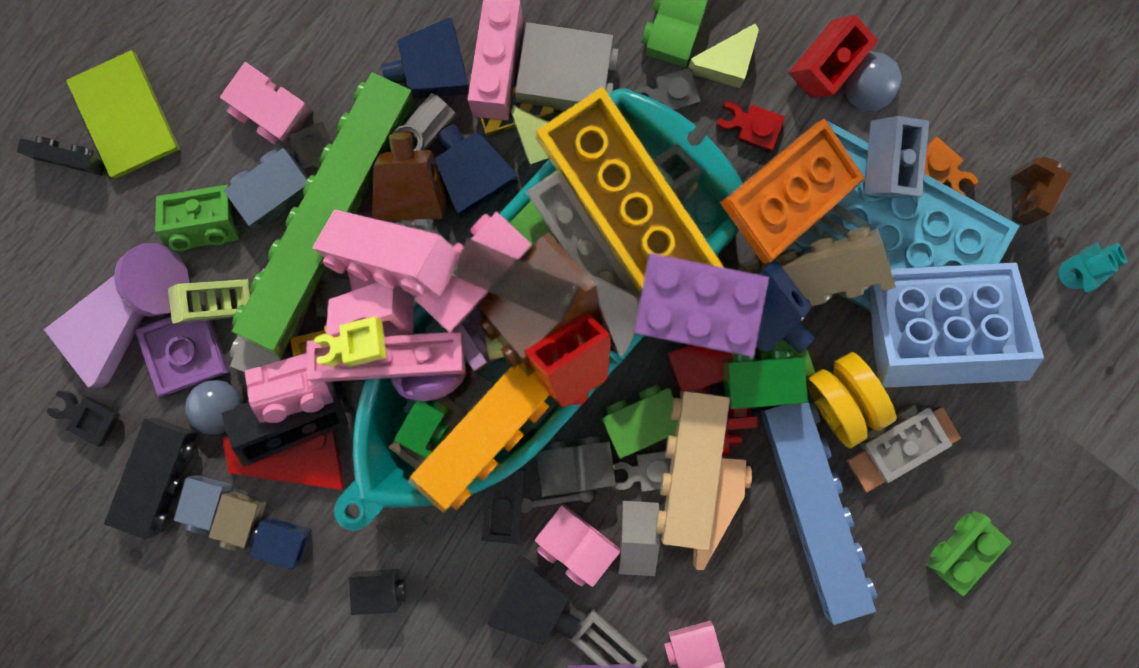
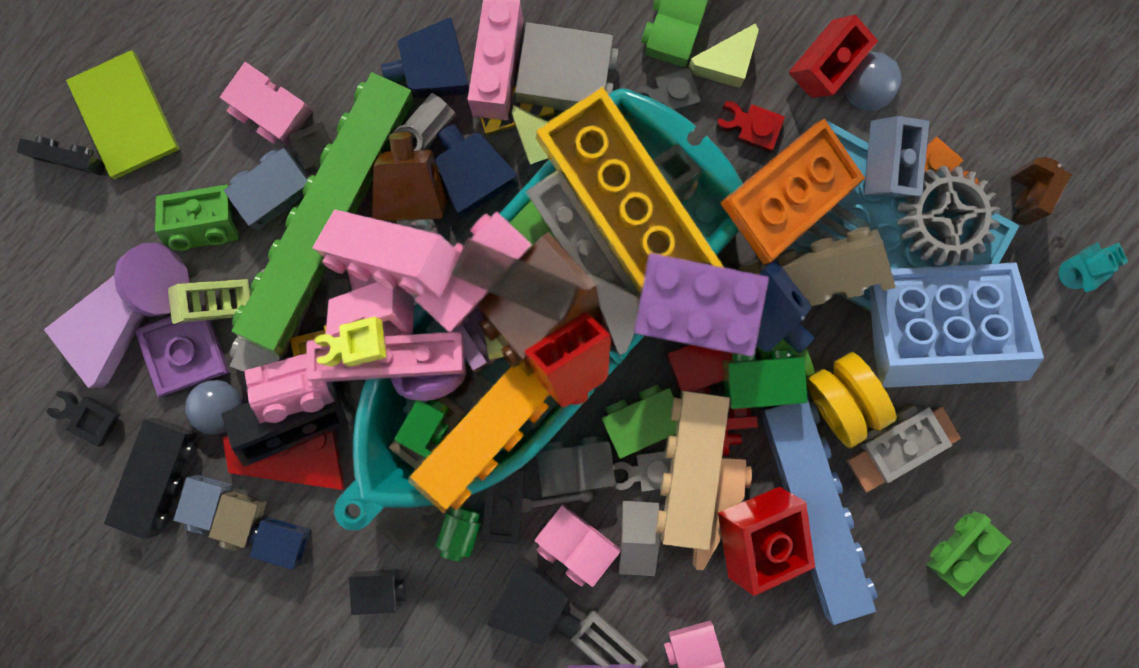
none -> green brick [435,506,481,562]
none -> red brick [718,487,815,596]
none -> light grey gear [896,166,1001,266]

